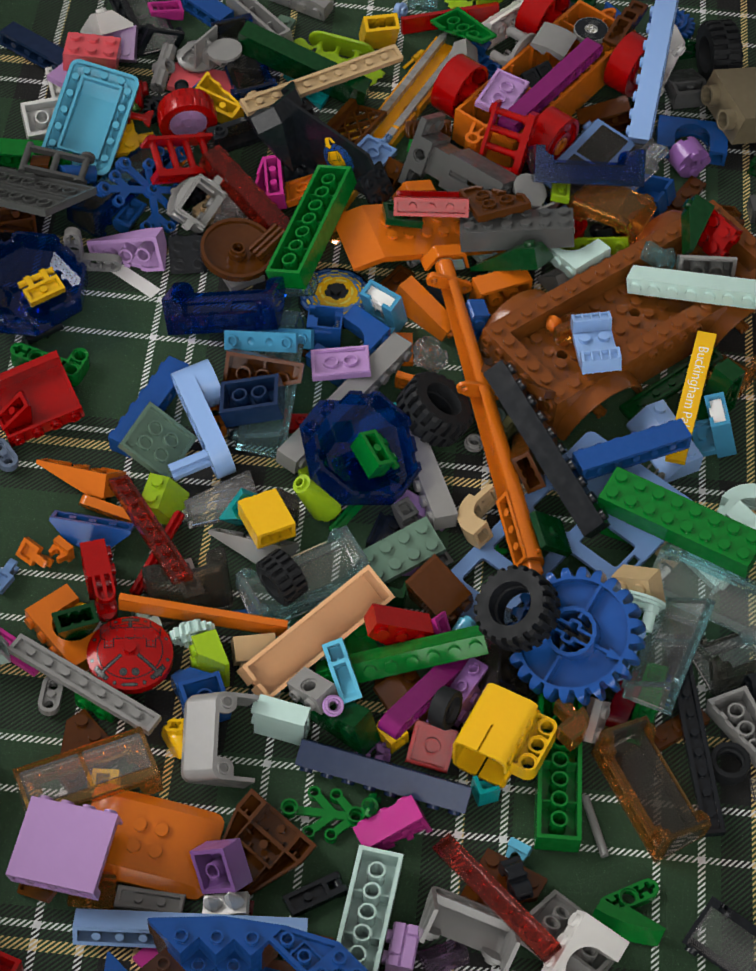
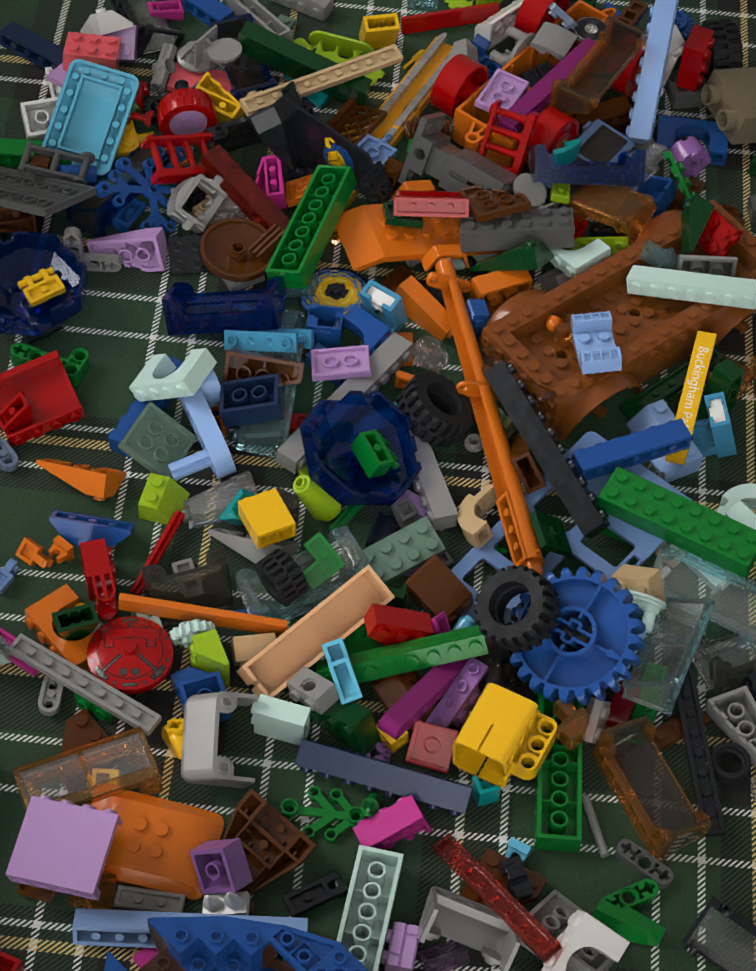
orange beam [79,494,155,531] -> none
white sticker [96,261,161,298] -> none
clear red plate [109,475,193,585] -> none
lavender plate [322,695,344,717] -> none
light blue plate [393,2,408,19] -> none
black tyre [428,686,463,731] -> none
green wedge [430,7,497,44] -> none
none -> light aqua arch [129,348,217,402]
none -> green plate [303,532,346,591]
none -> sand blue plate [548,2,578,30]
none -> teal slope [550,138,582,169]
none -> windscreen [551,15,647,114]
none -> dark grey beam [615,839,674,889]
none -> green wing [663,150,696,201]
none -> red brick [676,25,715,92]

